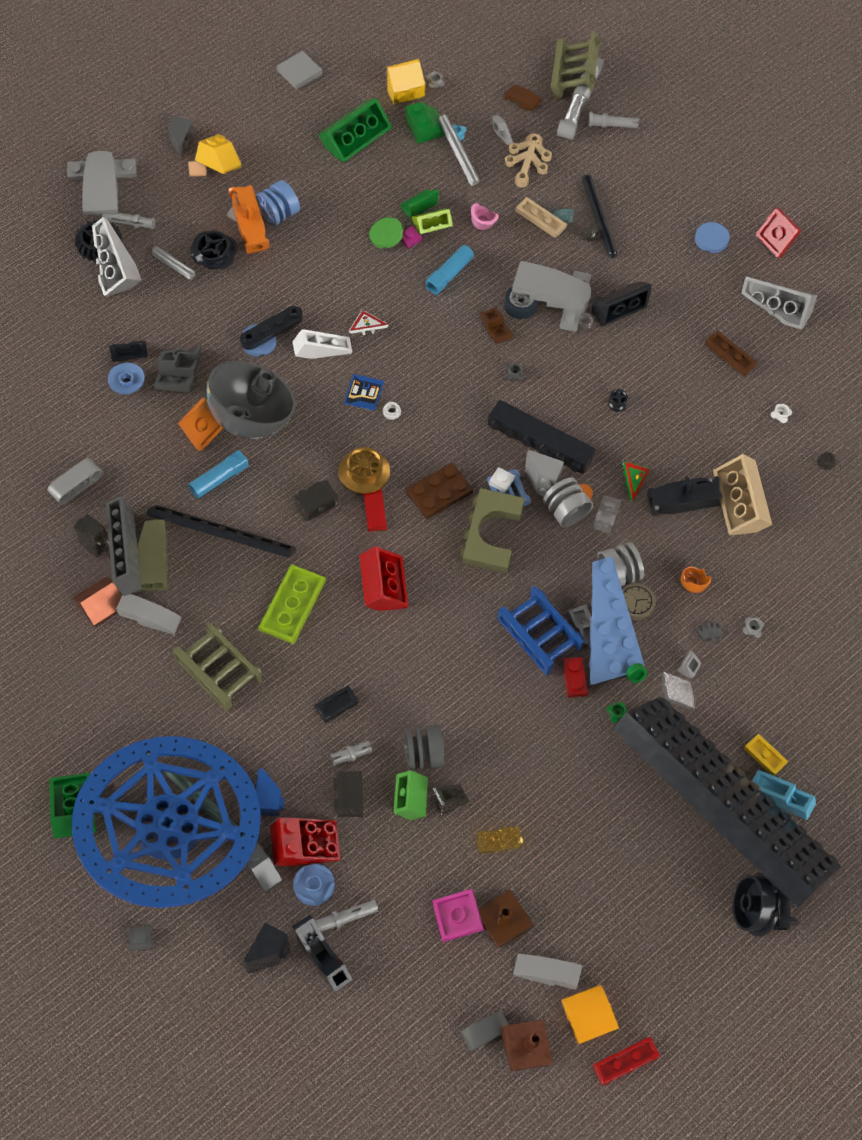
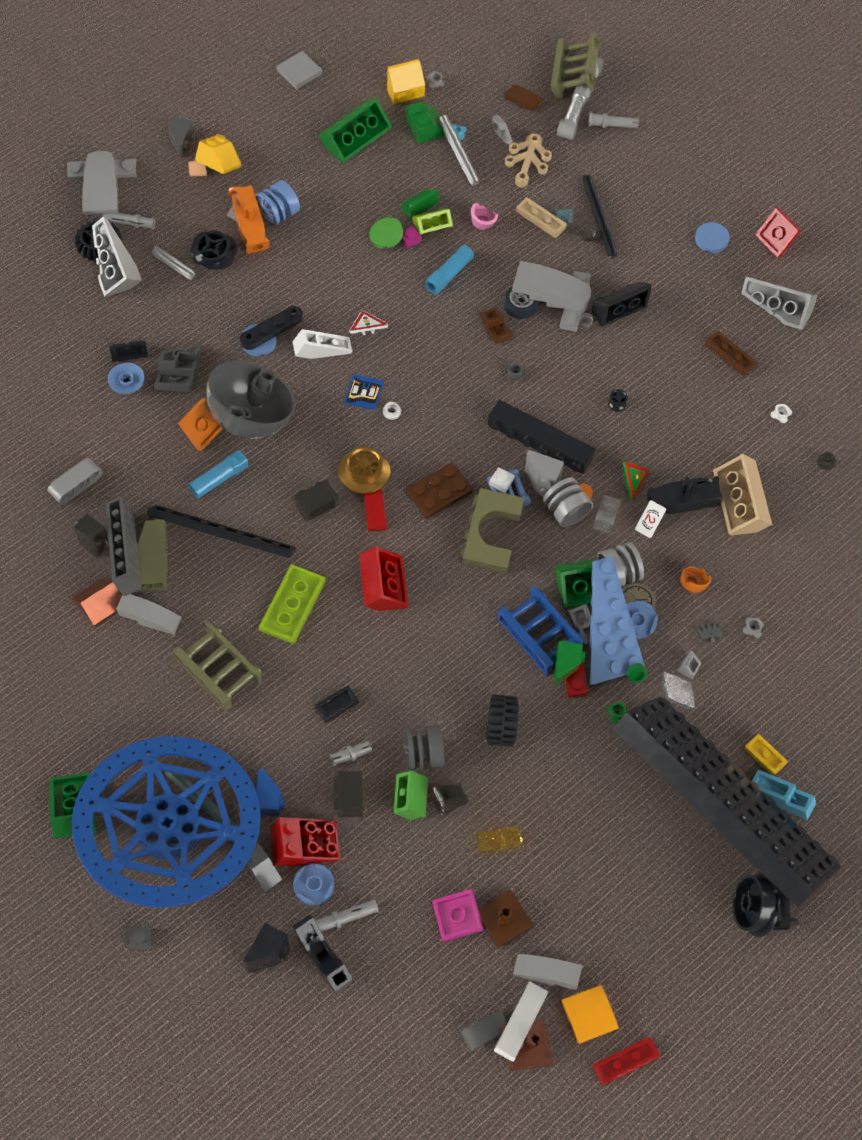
none -> black tyre [487,694,519,747]
none -> white tile [494,981,548,1062]
none -> green slope [553,641,585,685]
none -> green slope [555,559,594,609]
none -> medium blue tile [627,600,658,639]
none -> white sticker [635,500,666,538]

